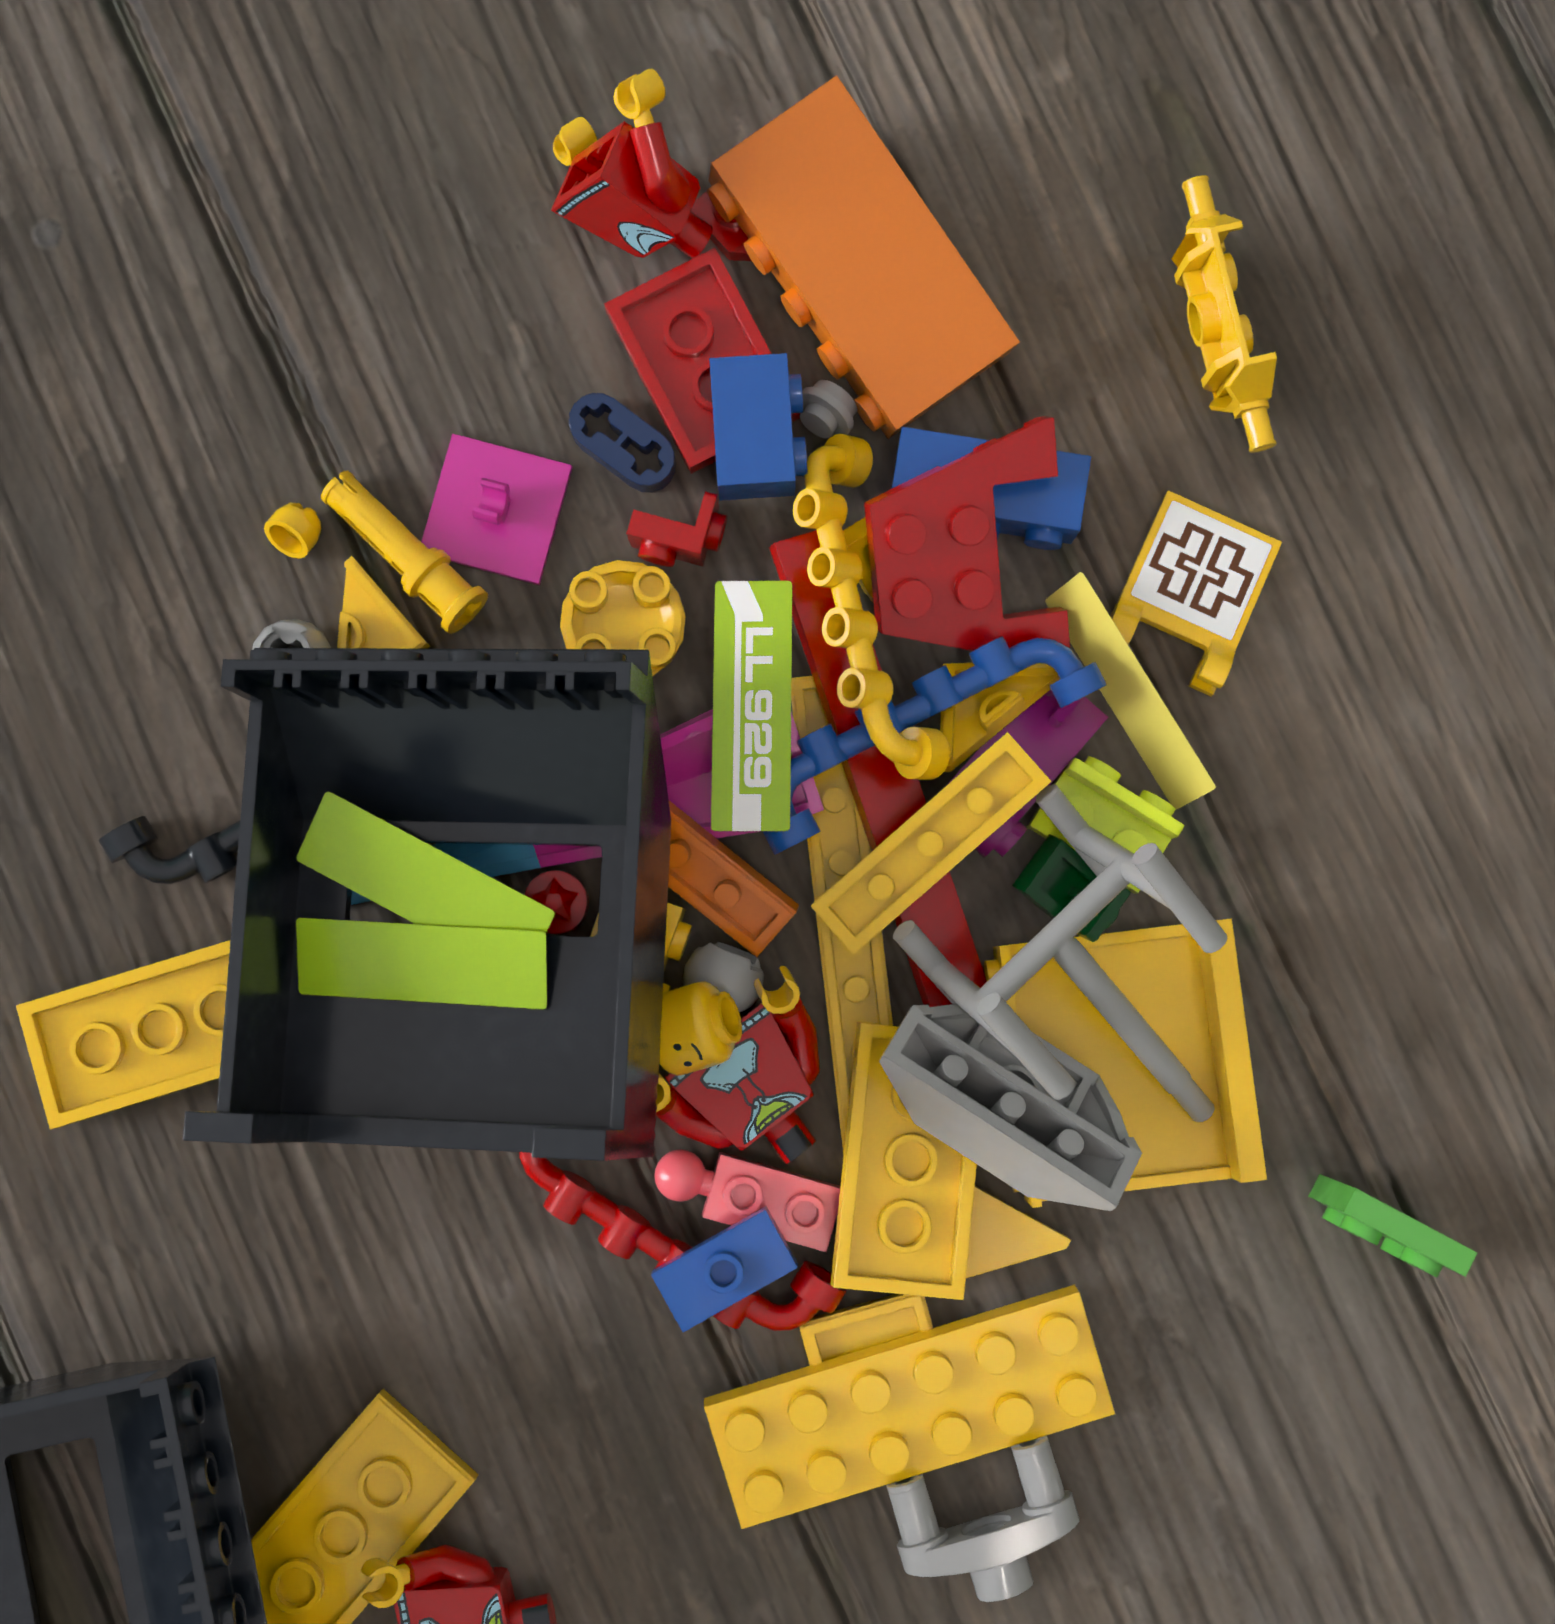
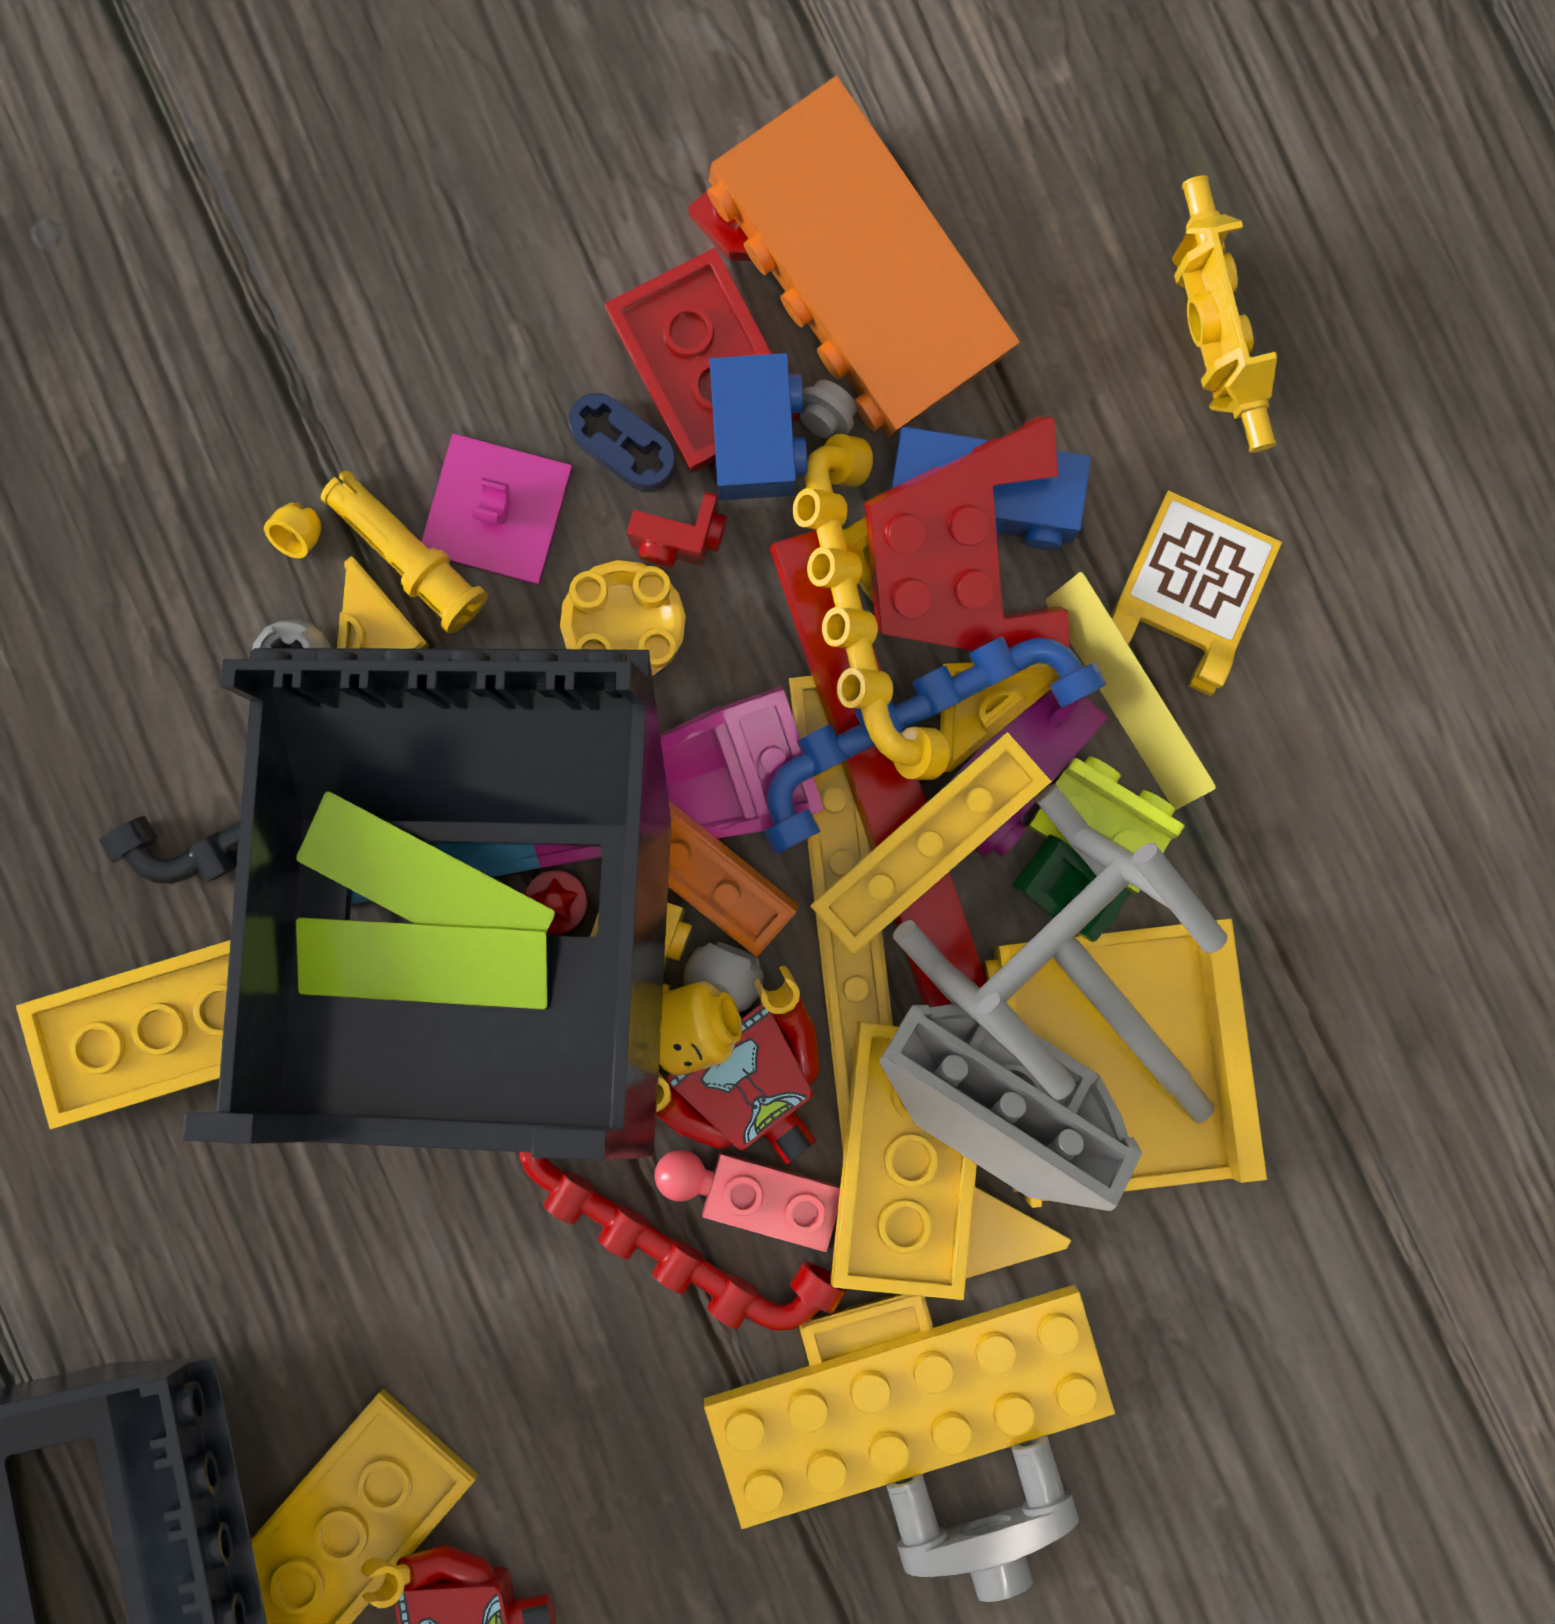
red torso [551,69,713,258] -> none
blue plate [651,1206,798,1332] -> none
lime sticker [711,581,792,831] -> none
bright green plate [1308,1174,1478,1278] -> none

